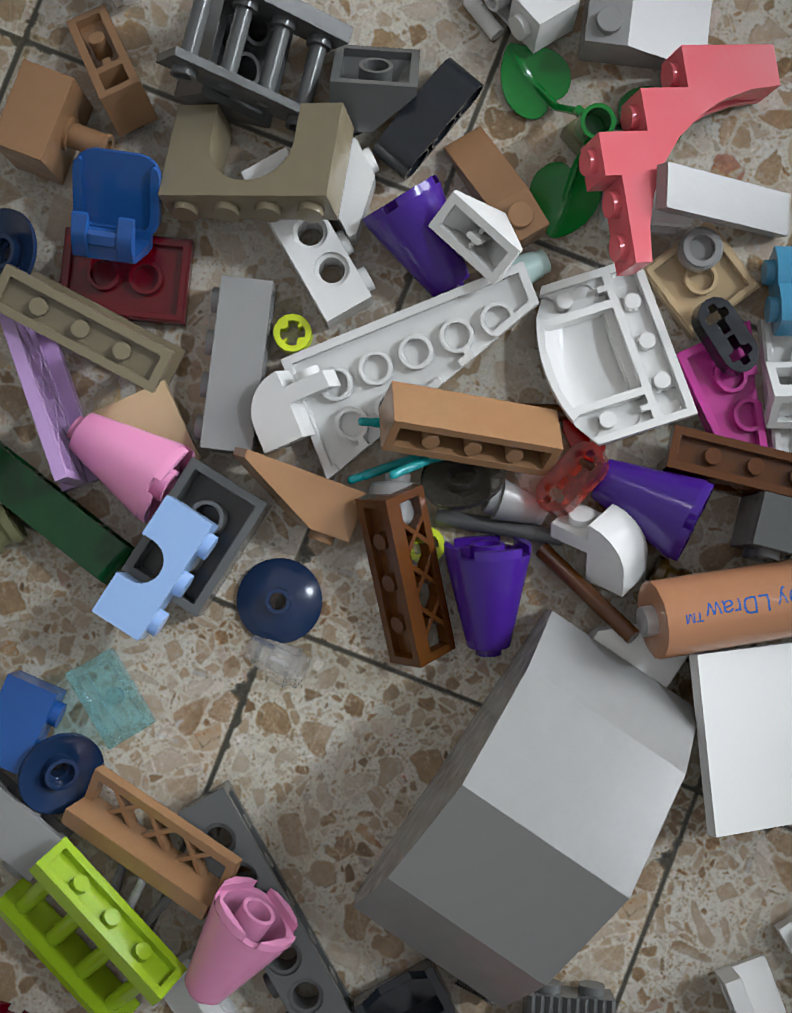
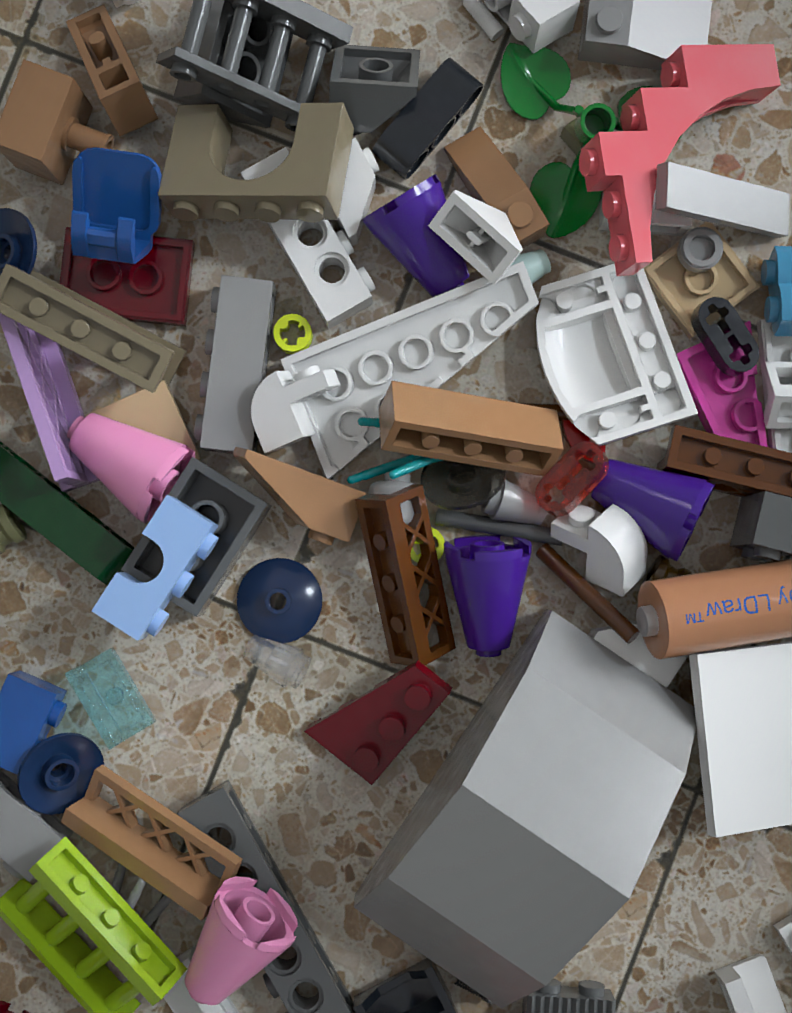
none -> dark red wing [304,660,453,785]

